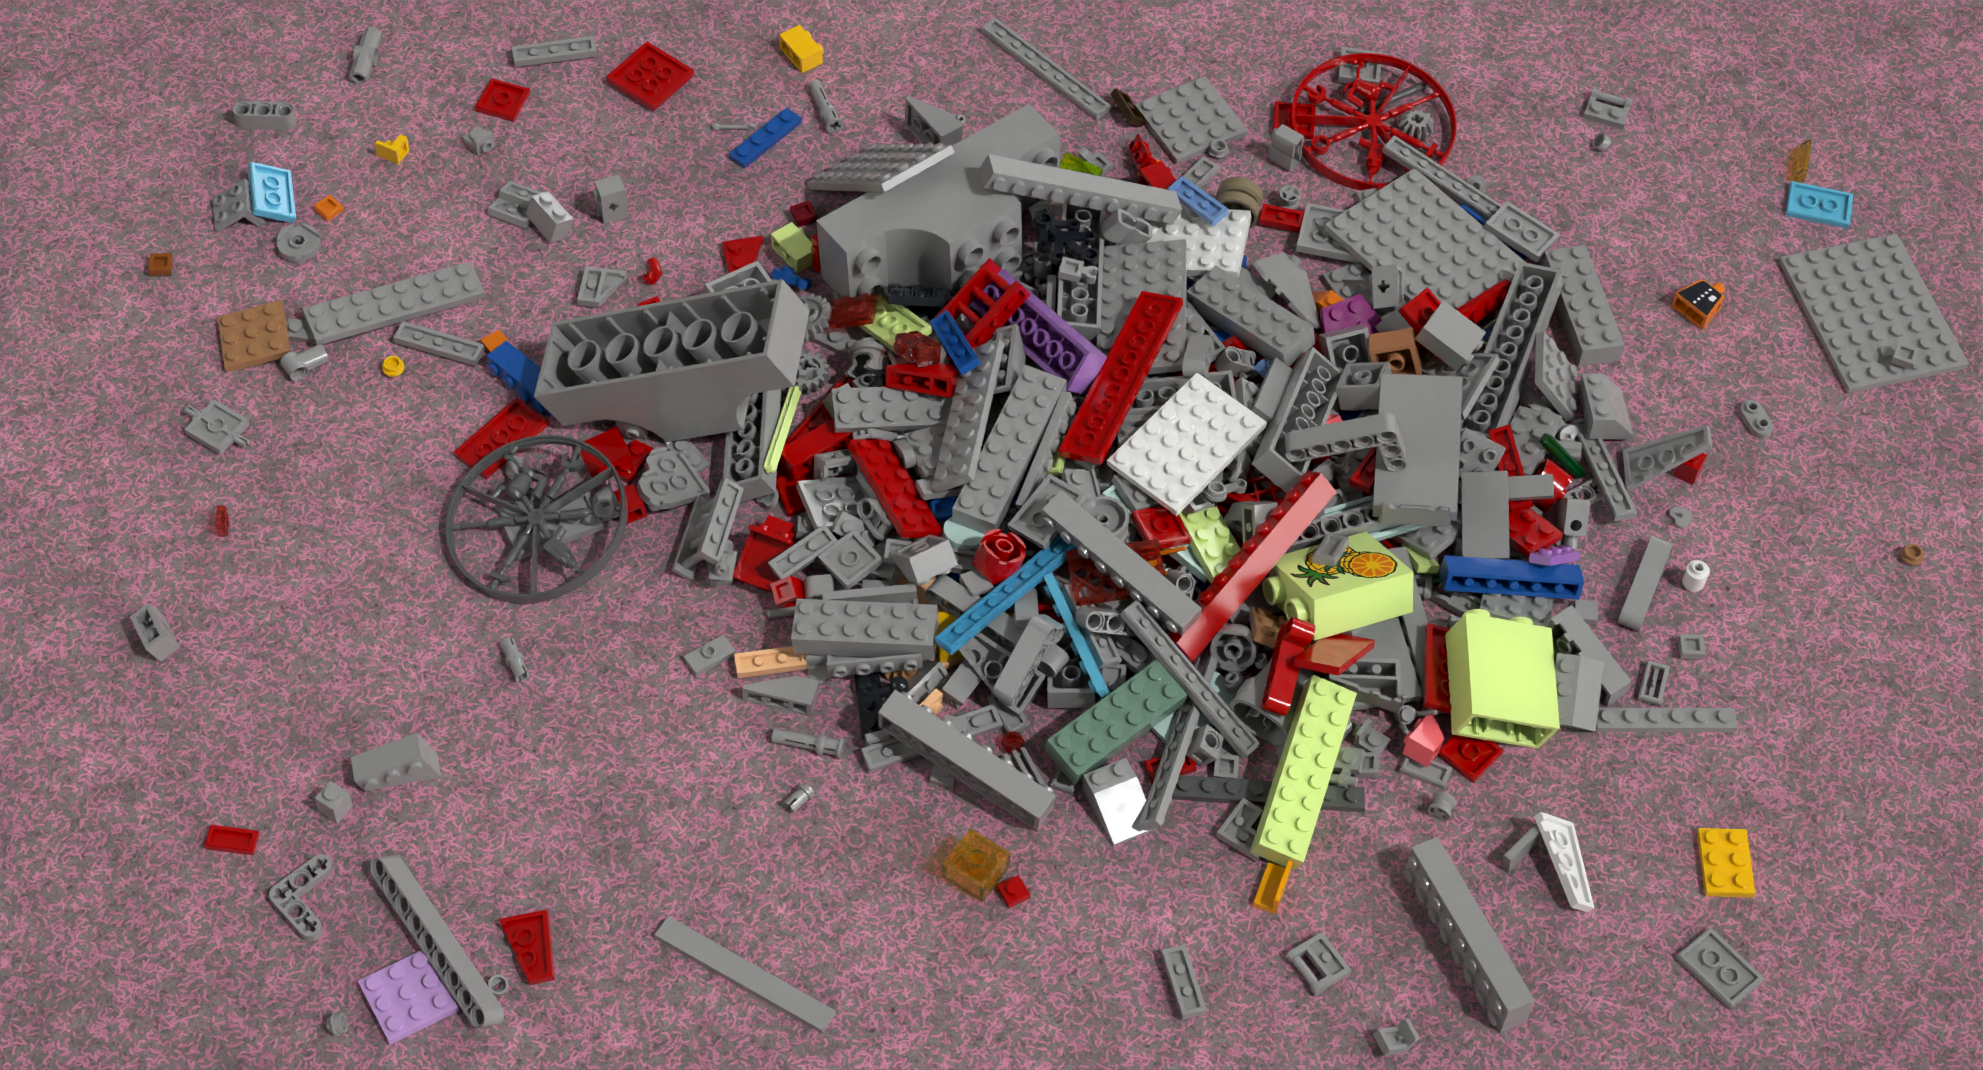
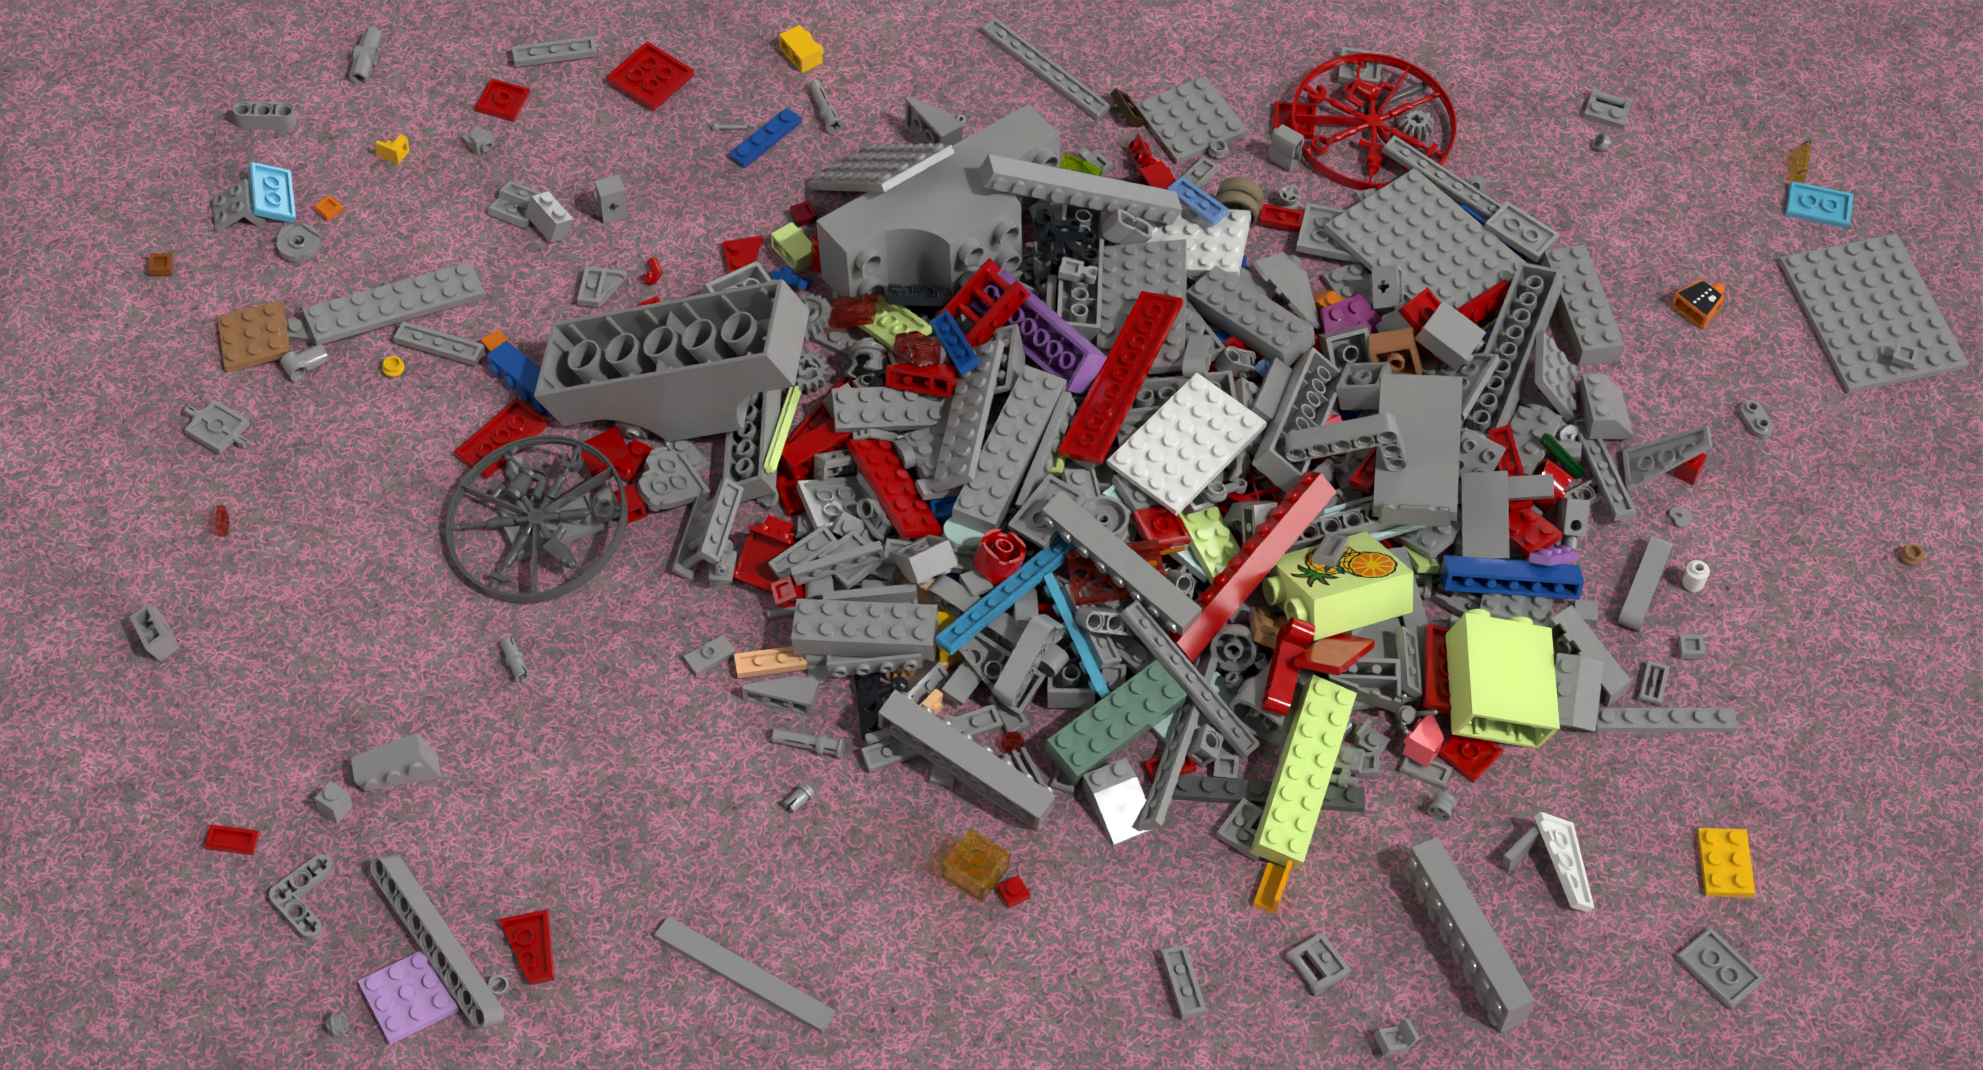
none -> light grey plate [790,541,886,586]
none -> light grey plate [1395,626,1423,698]

